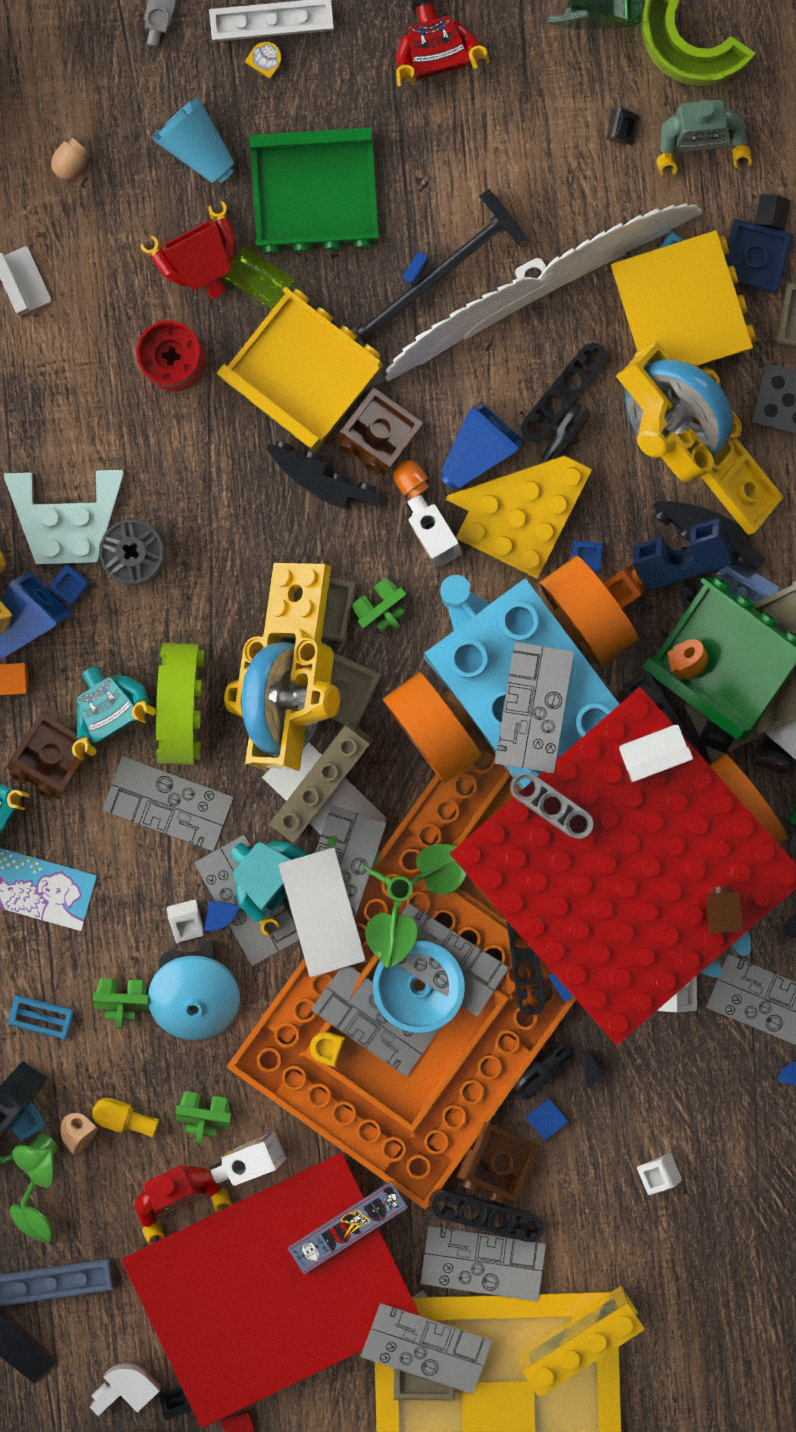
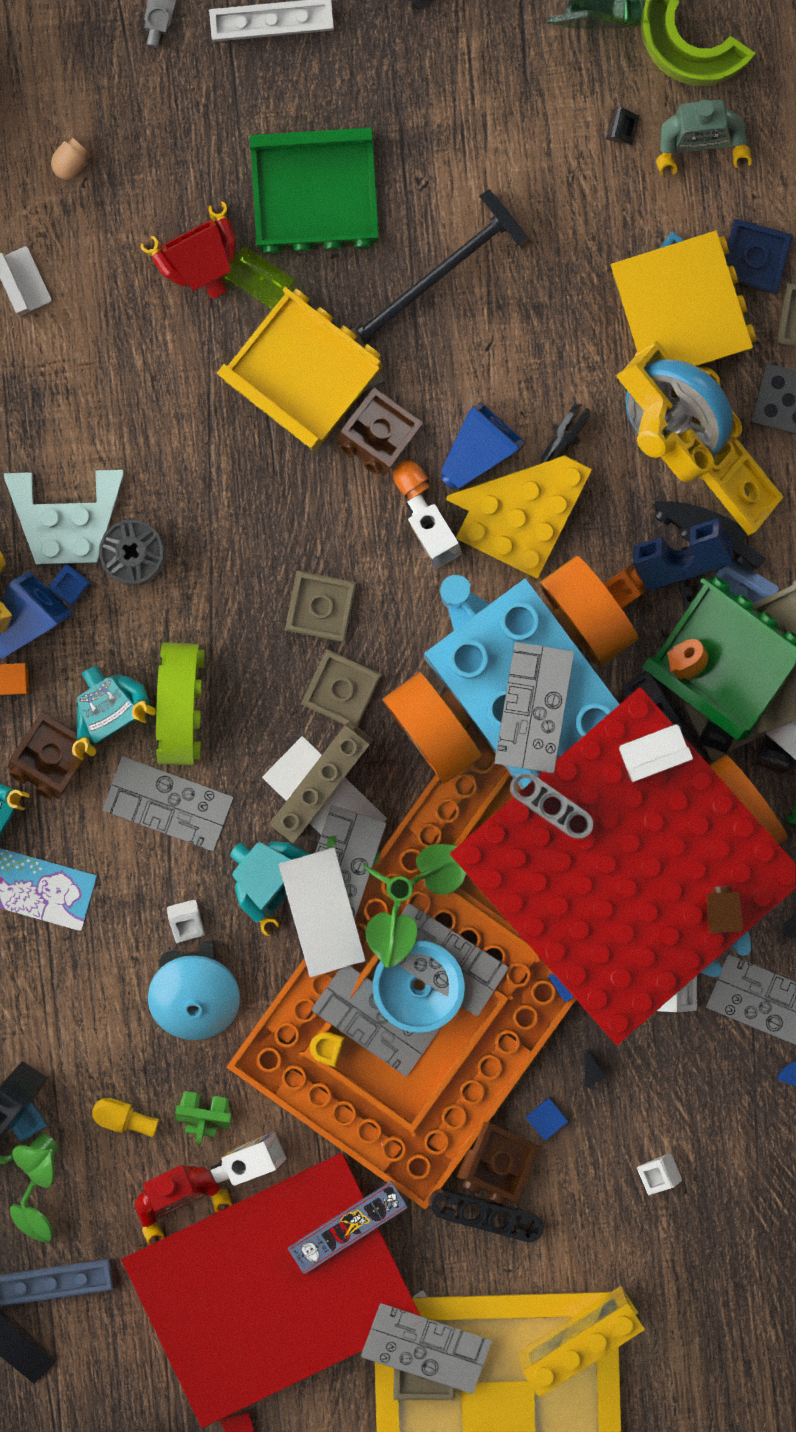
dark azure tile [7,994,75,1040] -> none
light nougat piece [60,1113,98,1155] -> none
white brick [90,1363,161,1416] -> none
bright green hips [92,978,149,1029] -> none
red wheel [136,320,206,392] -> none
medium azure cone [152,97,235,184] -> none
black slope [159,1387,193,1420] -> none
light grey sticker [194,835,299,966] -> none
blue tile [204,900,240,931] -> none
yellow piece [224,563,341,771] -> none
tile [245,42,281,80] -> none
black slope [267,441,381,509] -> none
bright green hips [352,578,406,632] -> none
white piece [385,203,702,382] -> none
red torso [396,3,490,86] -> none
blue tile [402,251,428,286] -> none
light grey sticker [420,1226,546,1301] -> none
black beam [506,920,545,1015] -> none
black arm [514,1042,573,1100] -> none
black beam [520,343,606,443] -> none
blue tile [571,541,603,574] -> none
black slope [755,194,790,230] -> none

